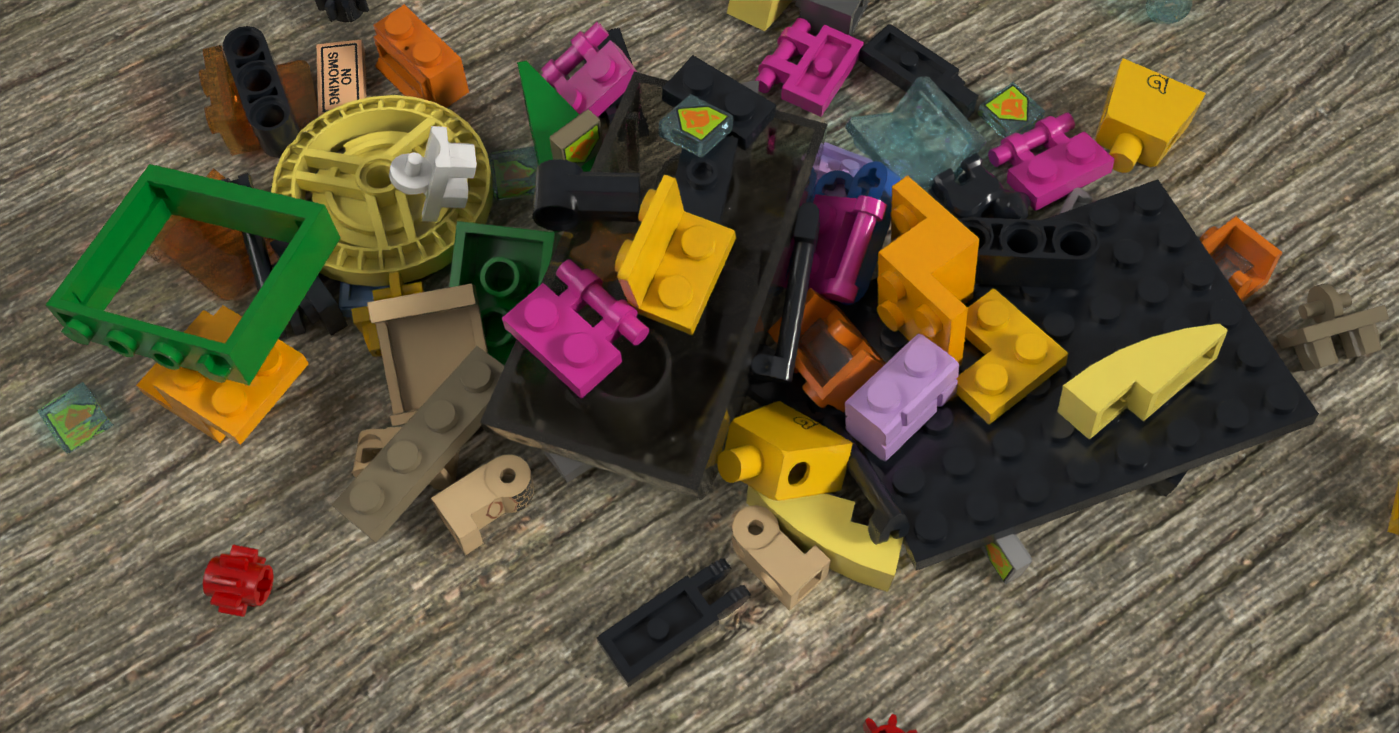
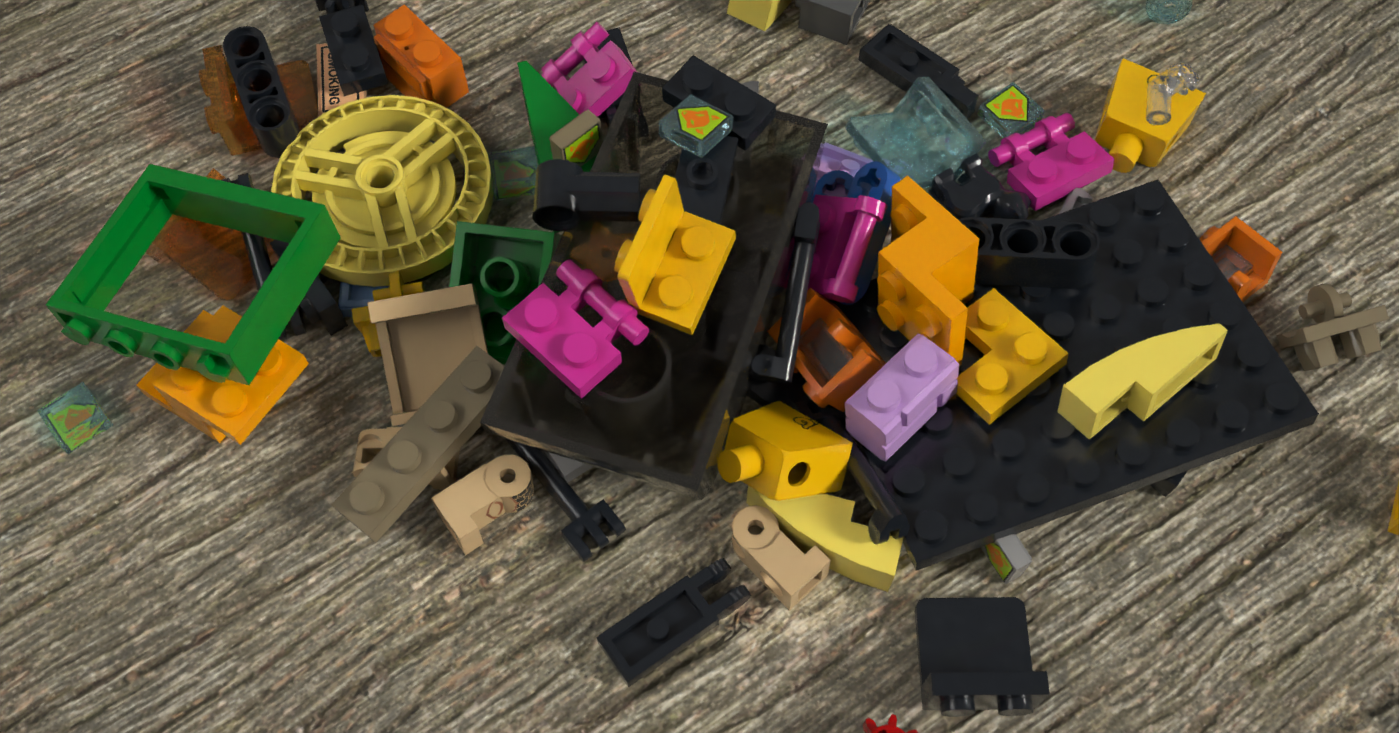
red gear [203,545,274,617] -> none
white hips [389,126,477,222] -> none
dark pink plate [755,18,864,117] -> none
none -> black plate [319,5,388,96]
none -> black hinge [486,399,626,562]
none -> black bracket [915,597,1050,717]
none -> clear arm [1146,63,1199,125]

